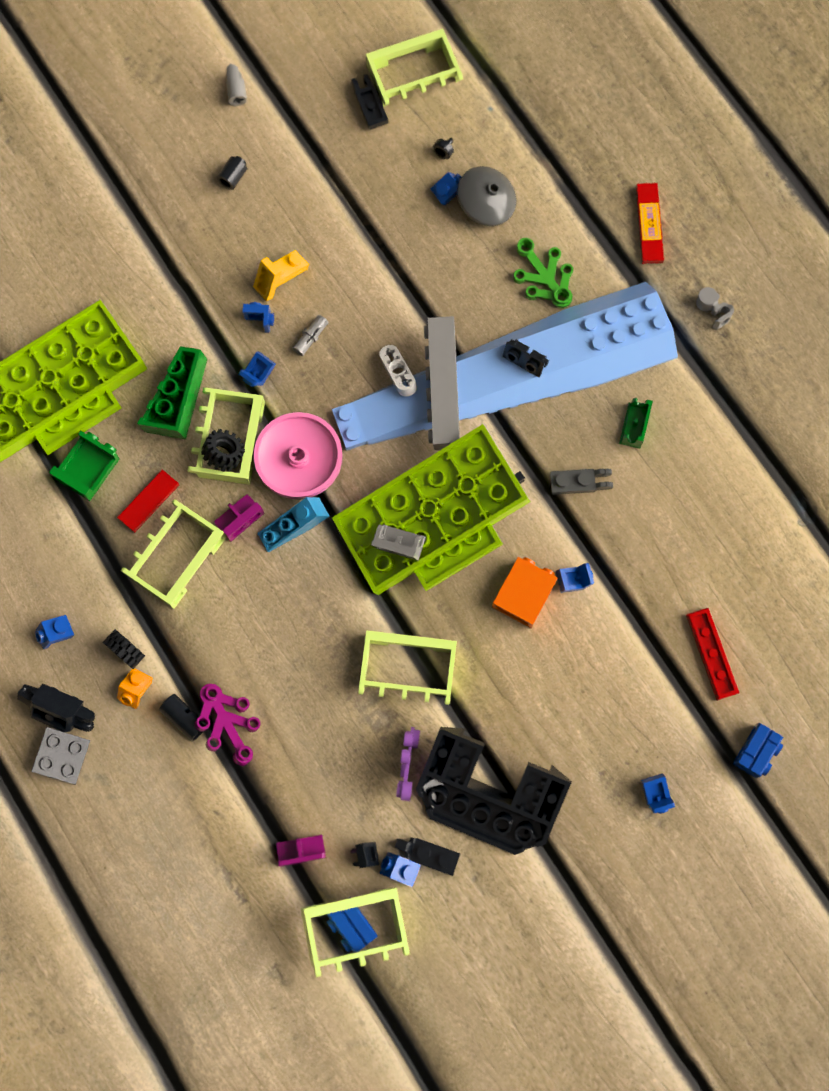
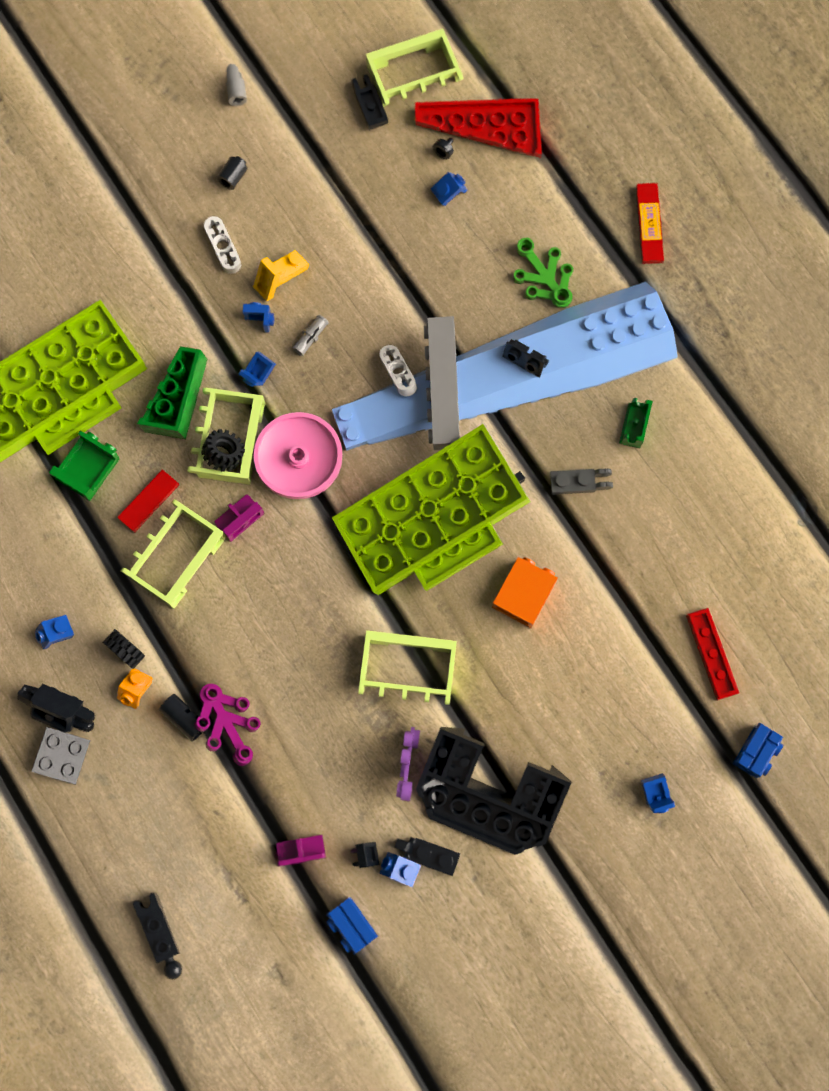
dark azure slope [257,497,329,552] -> none
yellowish green hinge [300,887,409,977] -> none
light grey hinge [371,525,426,561] -> none
dark grey dish [457,166,517,226] -> none
blue bracket [555,563,594,593] -> none
light grey leg [696,287,734,330] -> none
none -> black plate [133,892,182,980]
none -> white beam [204,217,241,274]
none -> red wing [415,98,542,158]

